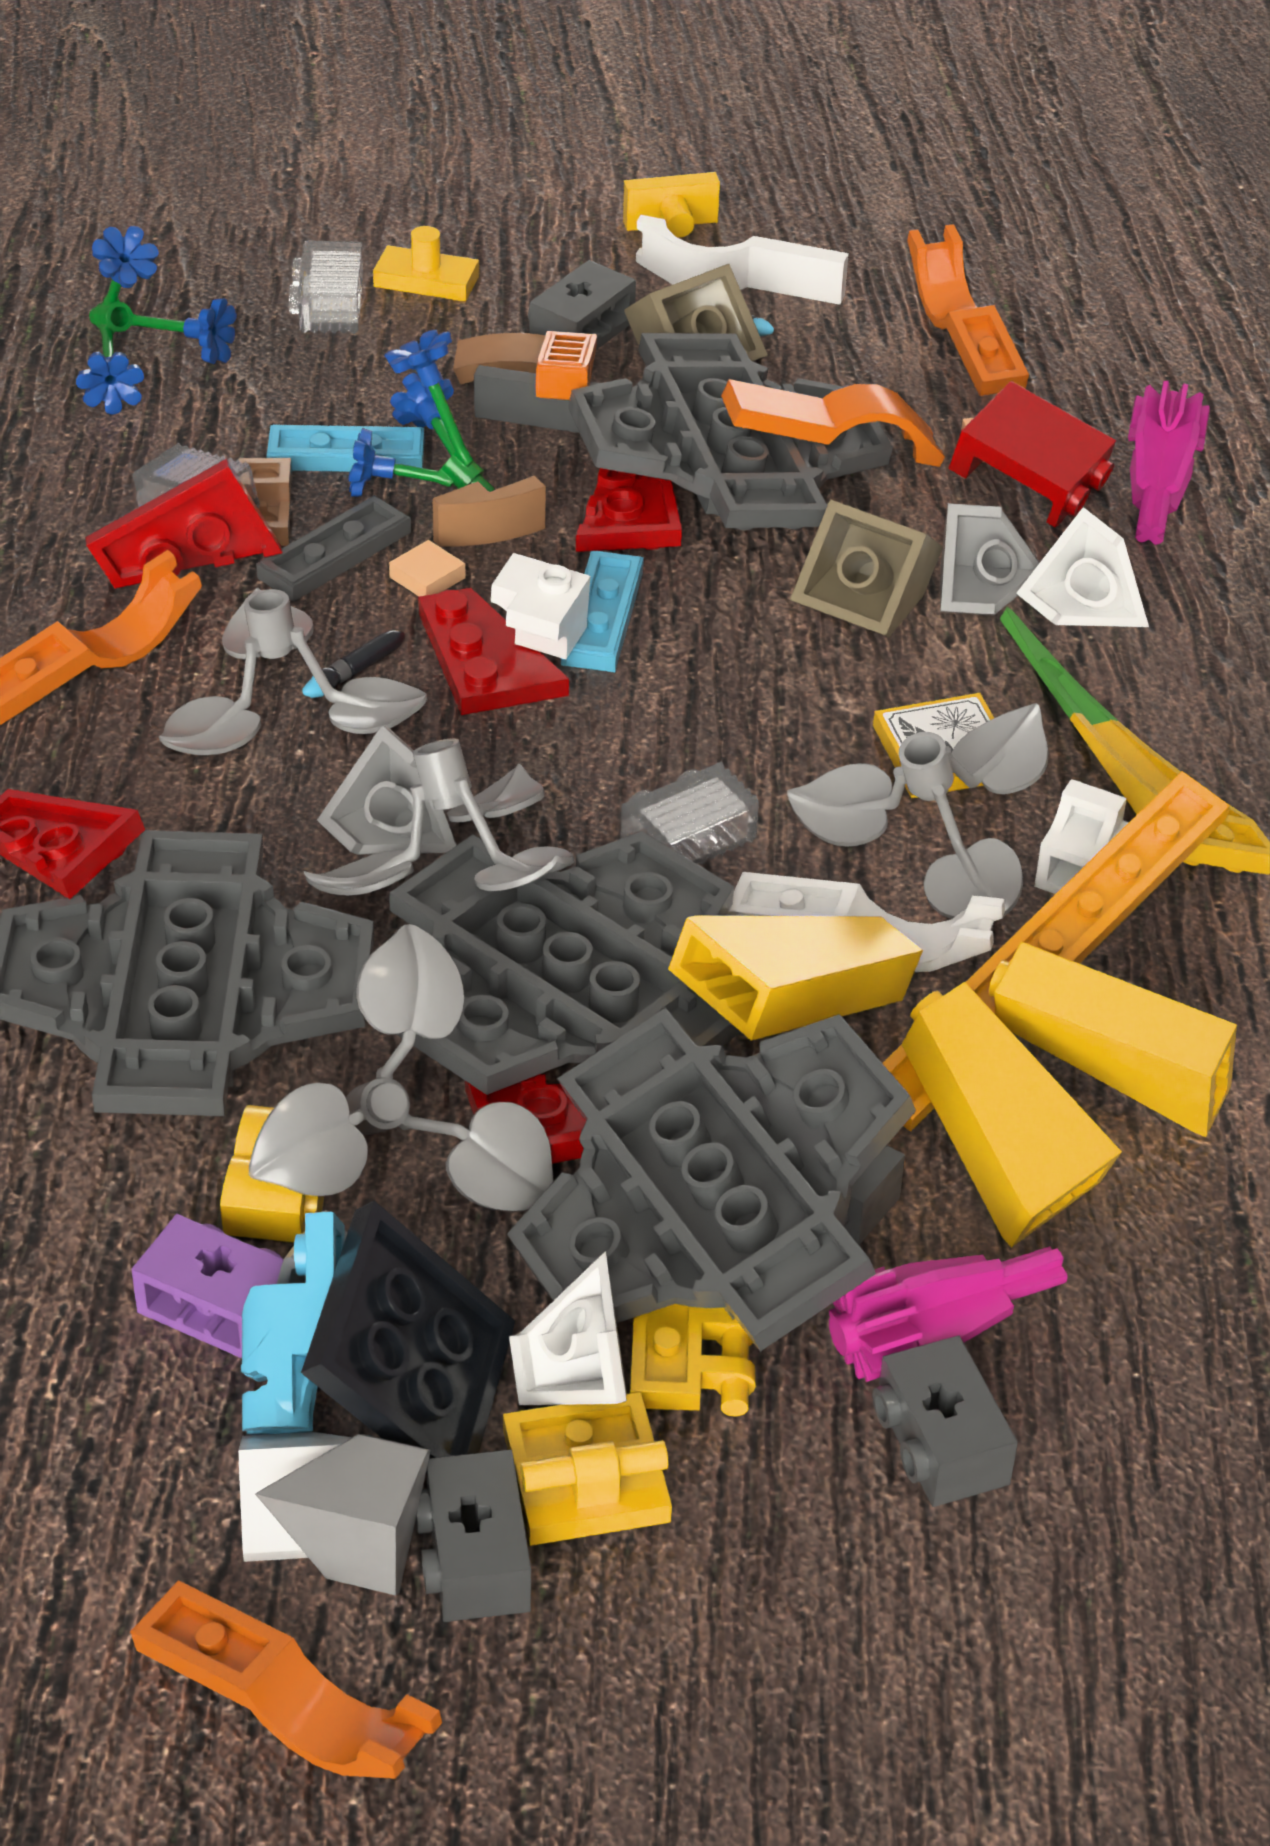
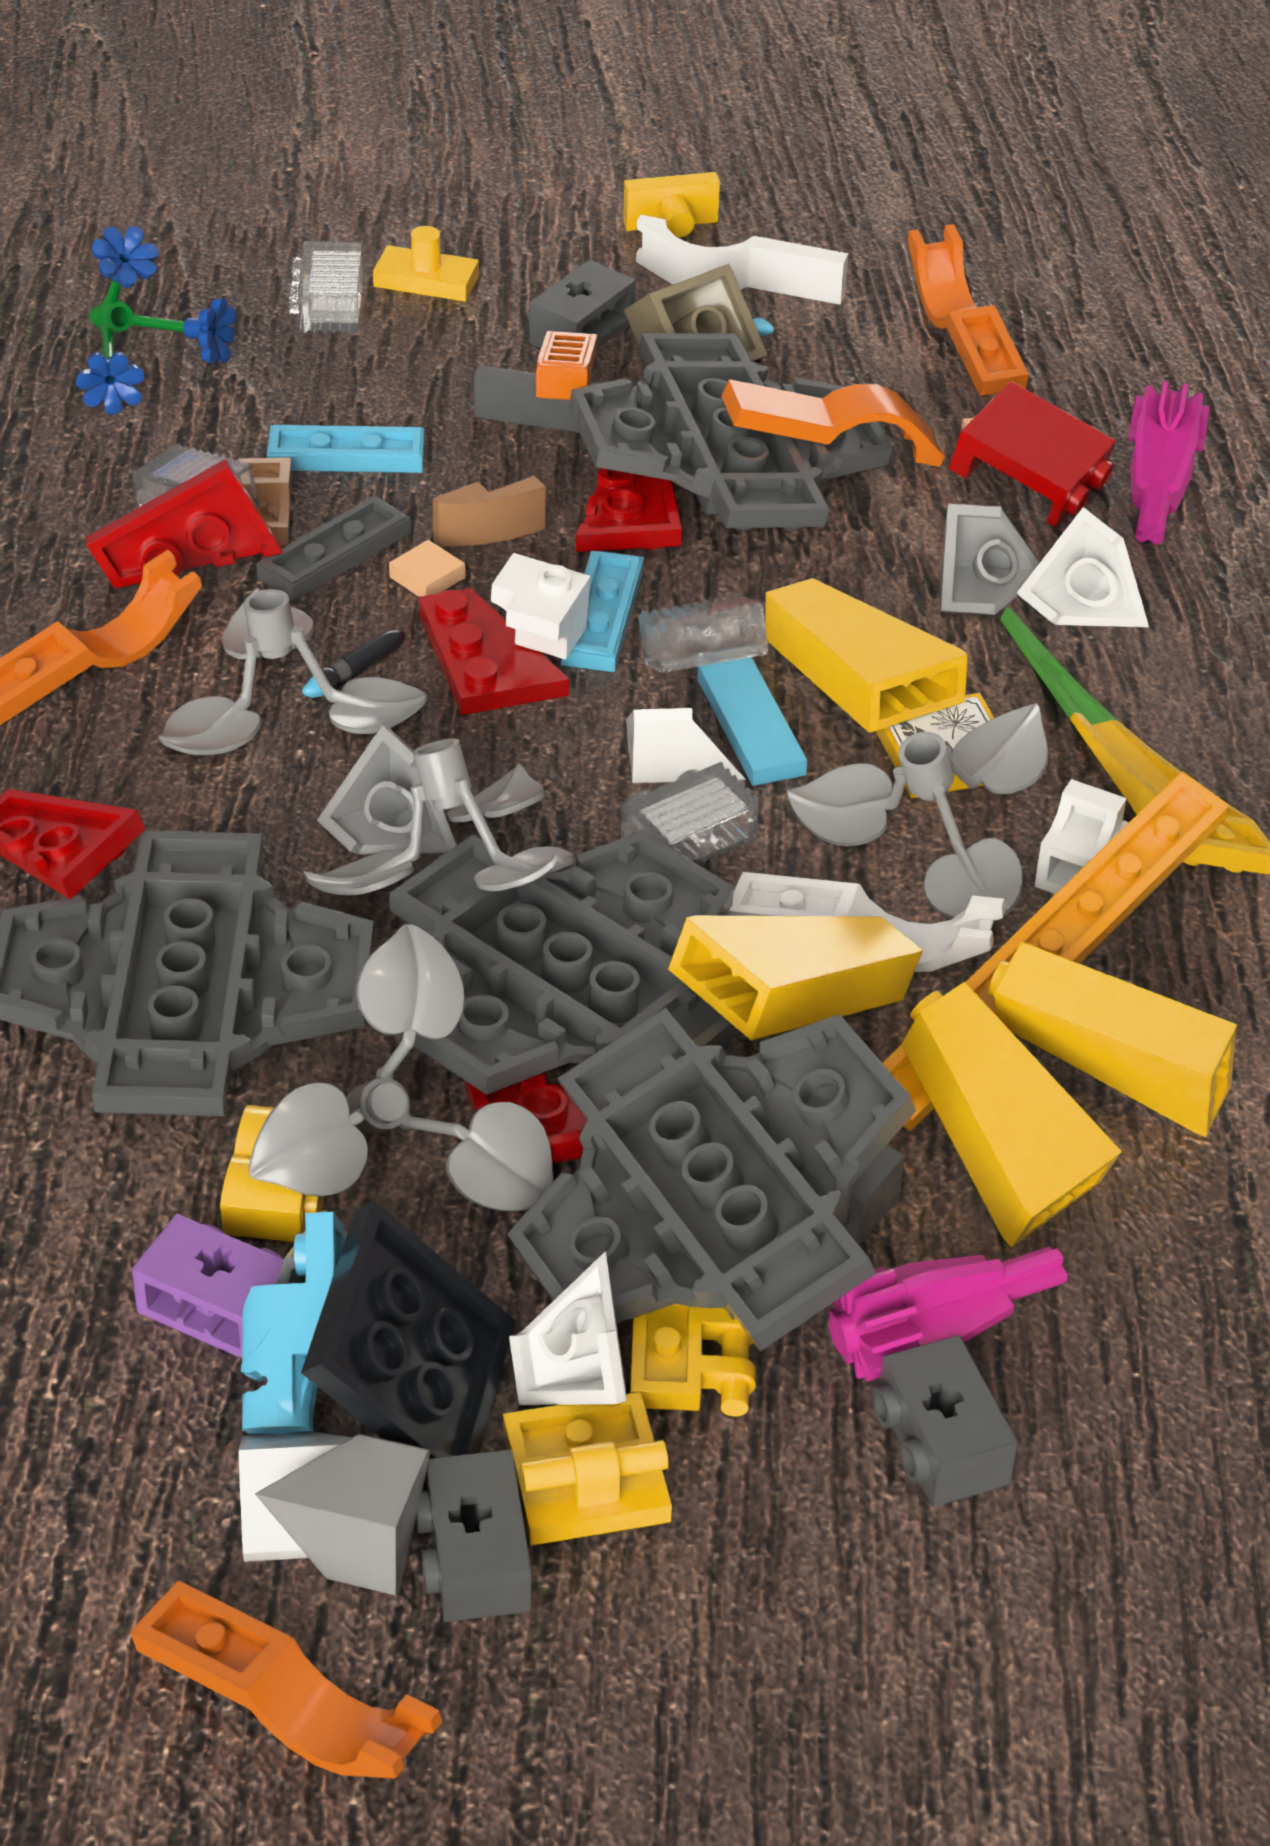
blue plant [348,329,496,497] -> none
medium nougat slope [453,333,546,385] -> none
dark tan slope [790,499,943,638] -> none
none -> white slope [626,708,746,783]
none -> clear brick [638,594,768,673]
none -> medium azure tile [697,655,807,786]
none -> yellow slope [765,578,968,733]

